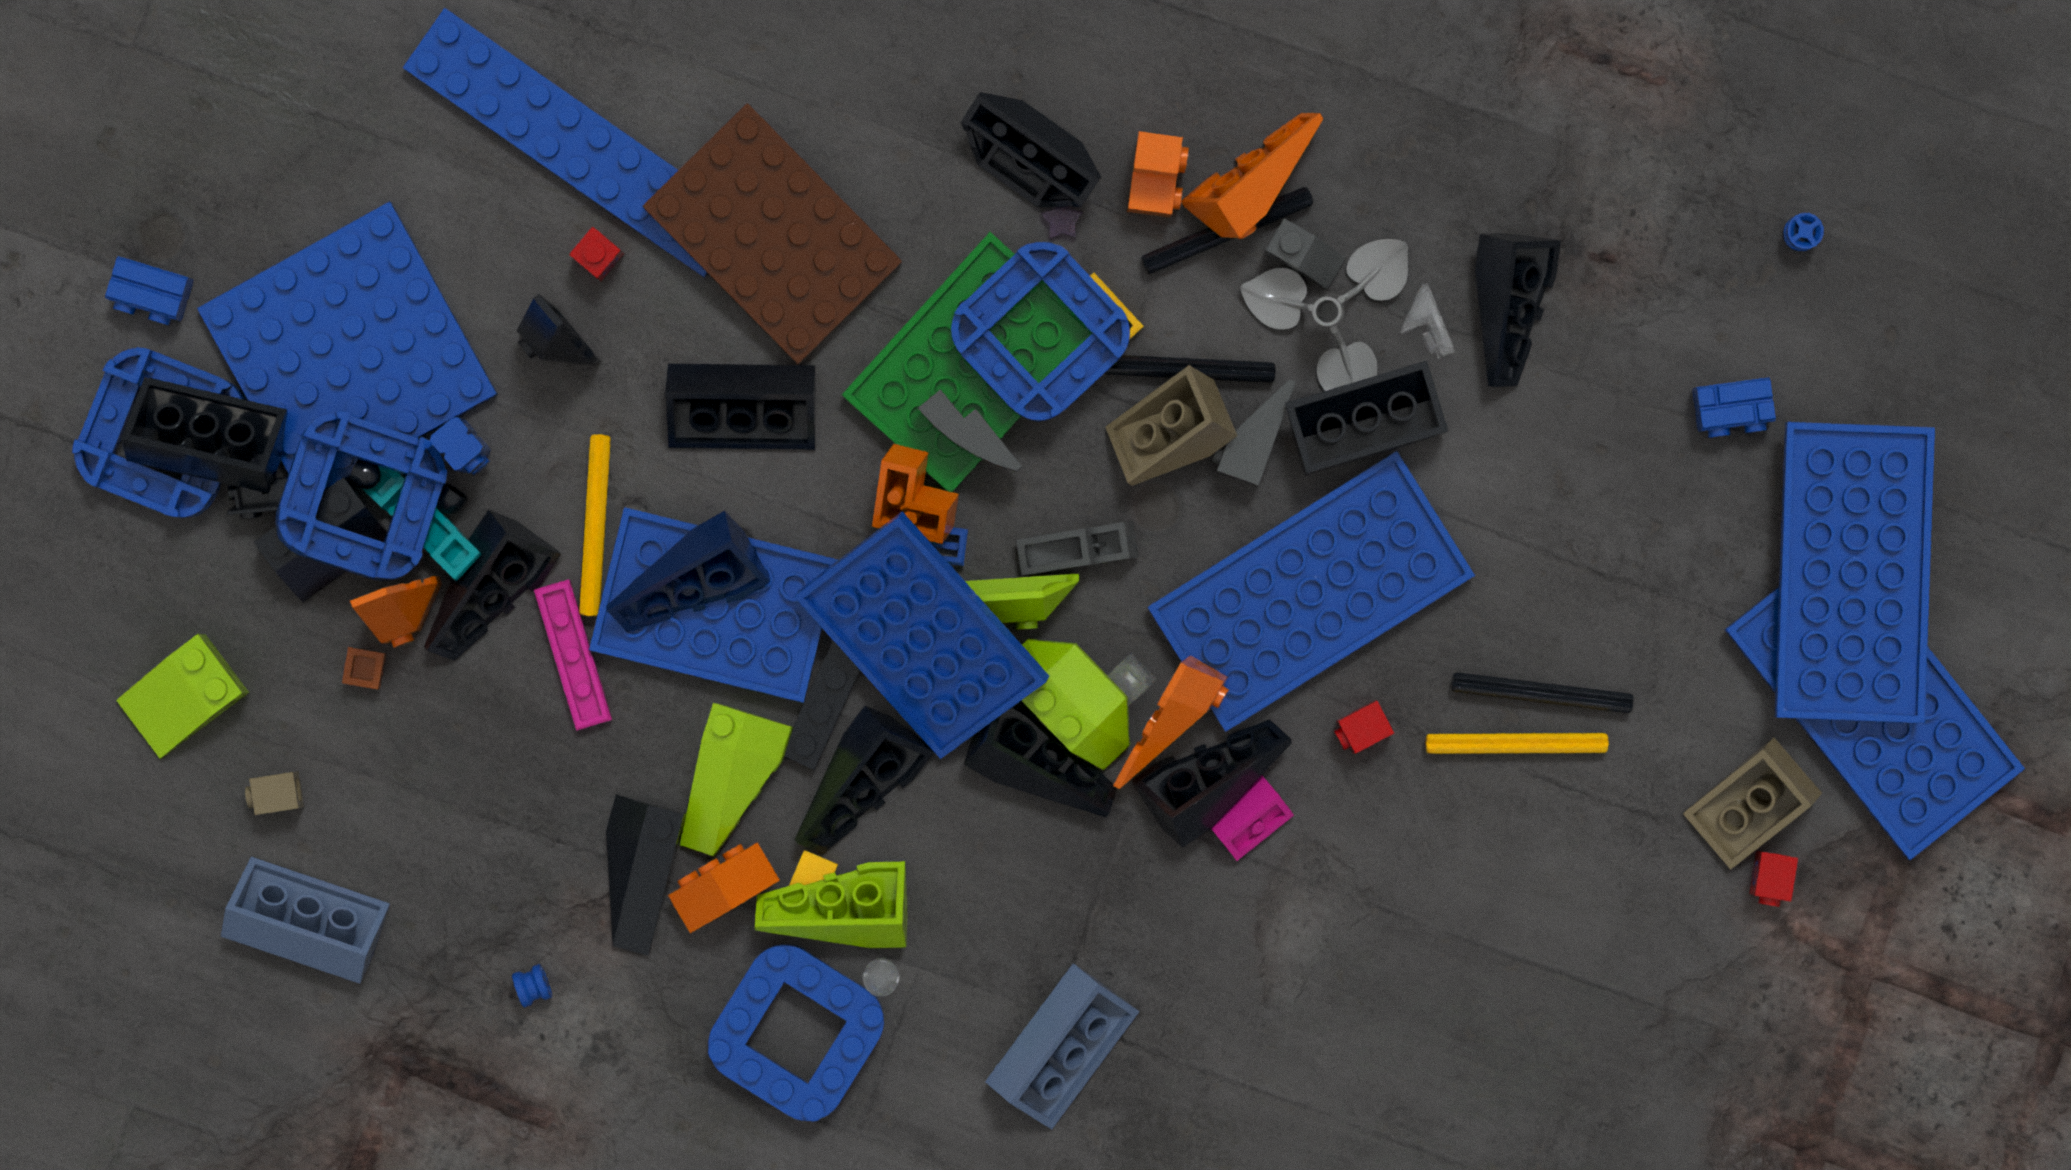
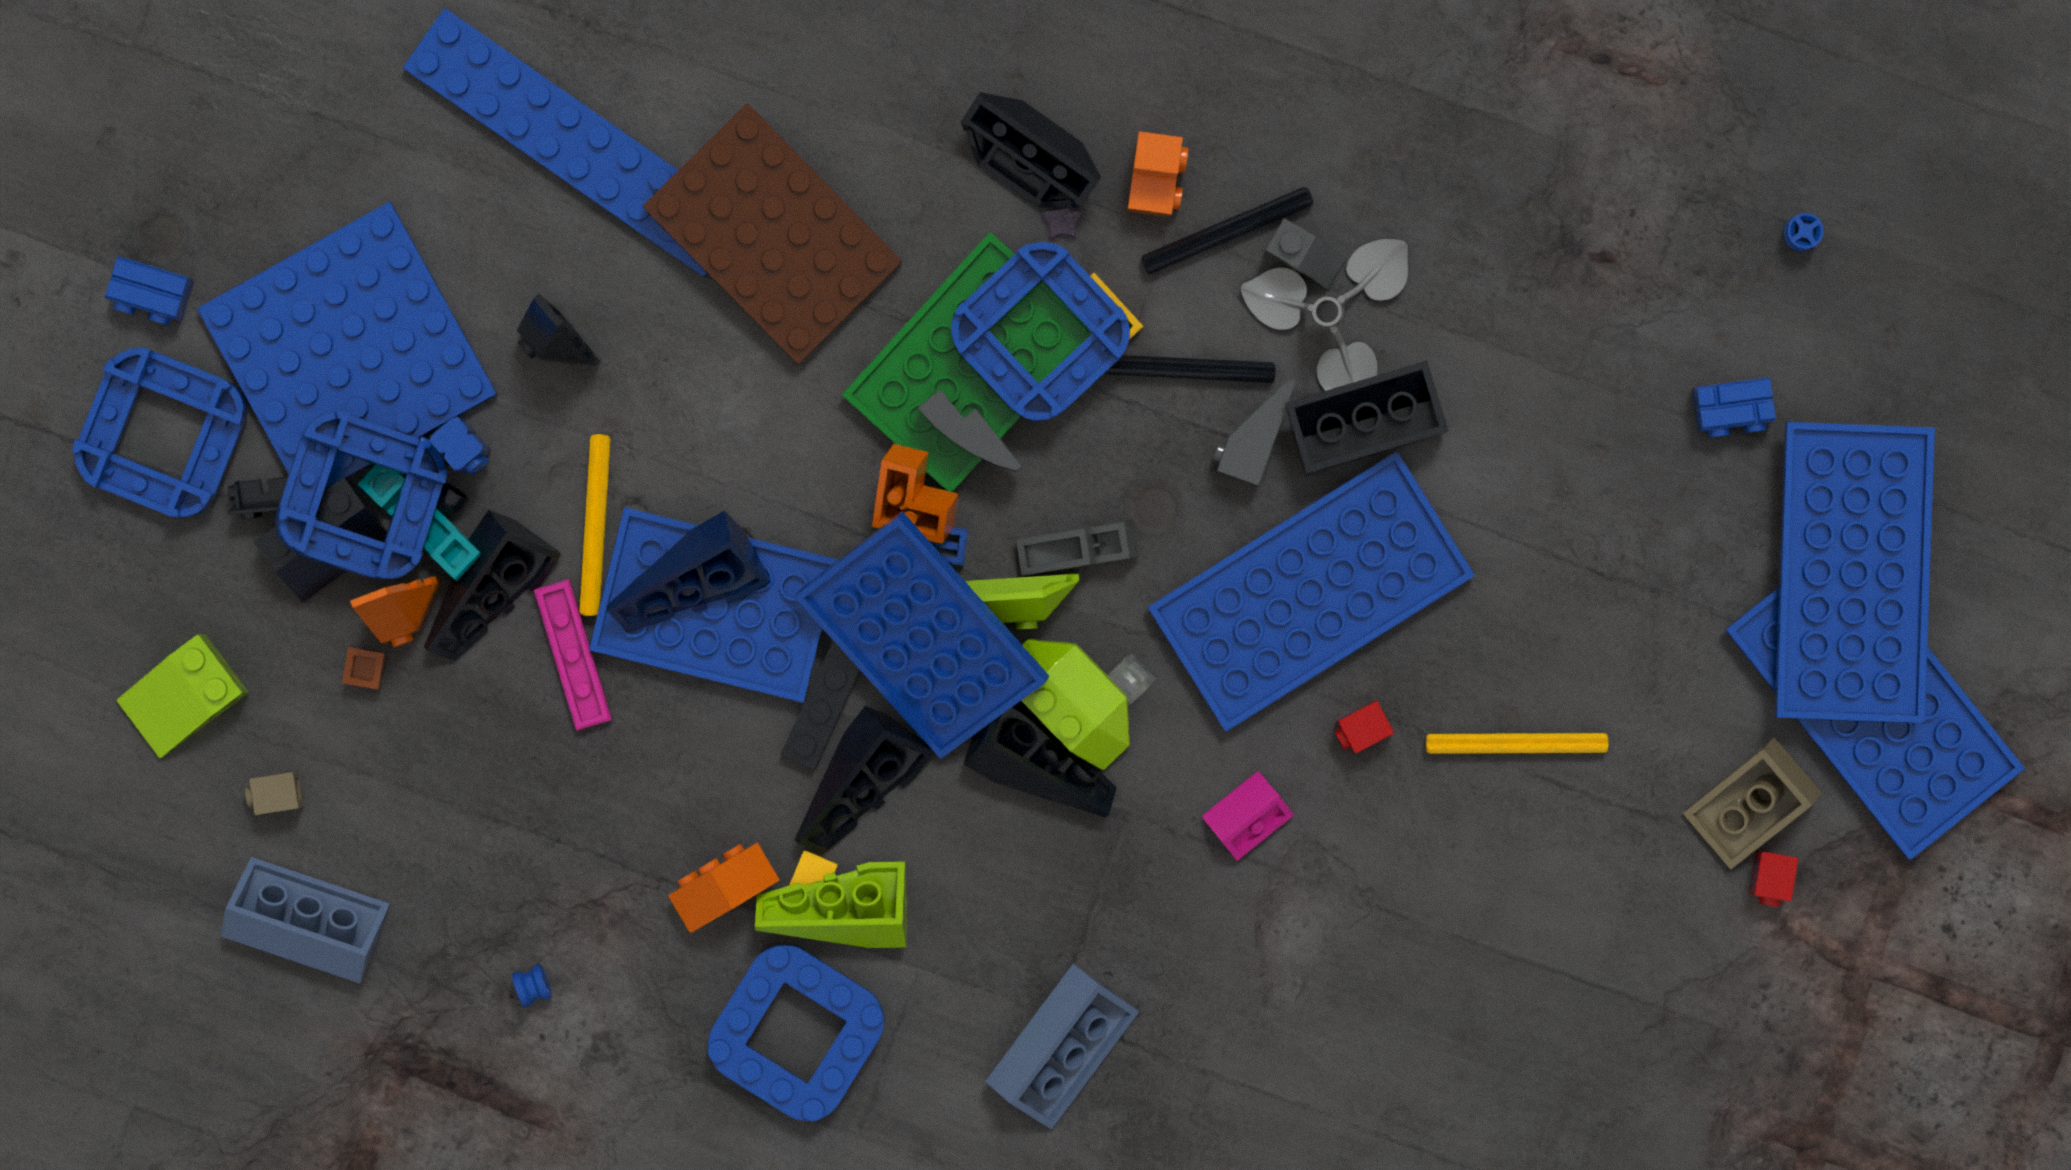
black slope [121,377,287,494] -> none
black hinge [350,459,381,489] -> none
red brick [569,227,624,281] -> none
black wedge [606,794,686,955] -> none
black slope [665,363,816,450] -> none
lime wedge [680,703,793,856] -> none
clear wheel [863,957,900,996] -> none
dark tan slope [1105,365,1238,486] -> none
orange wedge [1113,655,1229,789] -> none
black wedge [1132,719,1292,848] -> none
orange wedge [1181,113,1323,239] -> none
clear slope [1398,283,1455,359] -> none
black axle [1451,672,1634,713] -> none
black wedge [1475,233,1561,387] -> none

